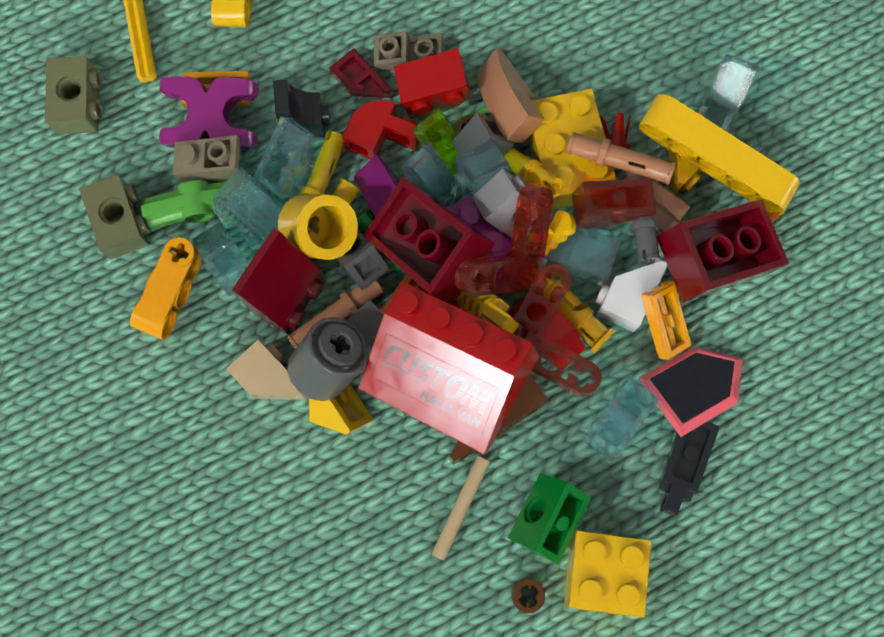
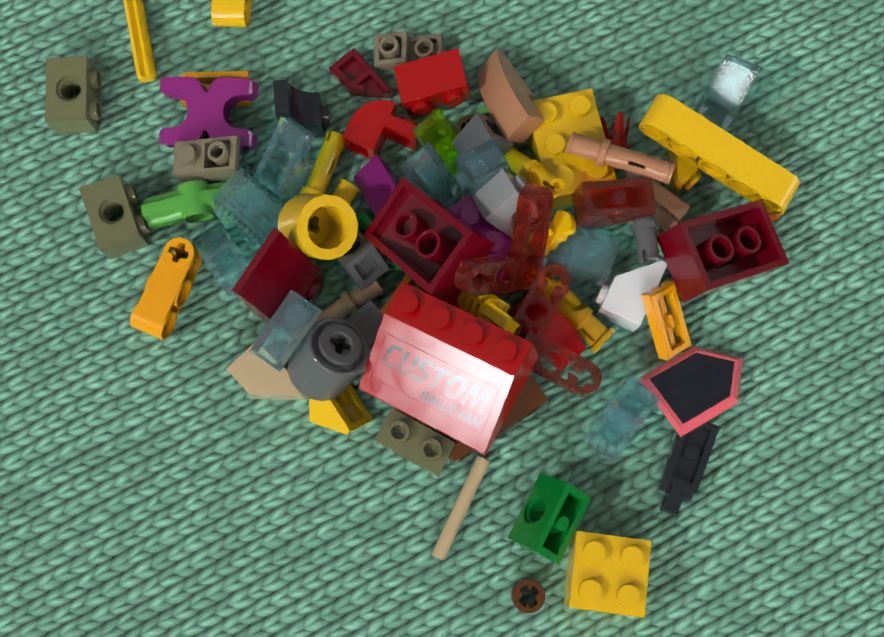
none -> clear light blue slope [250,290,322,372]
none -> olive brick [374,408,456,478]

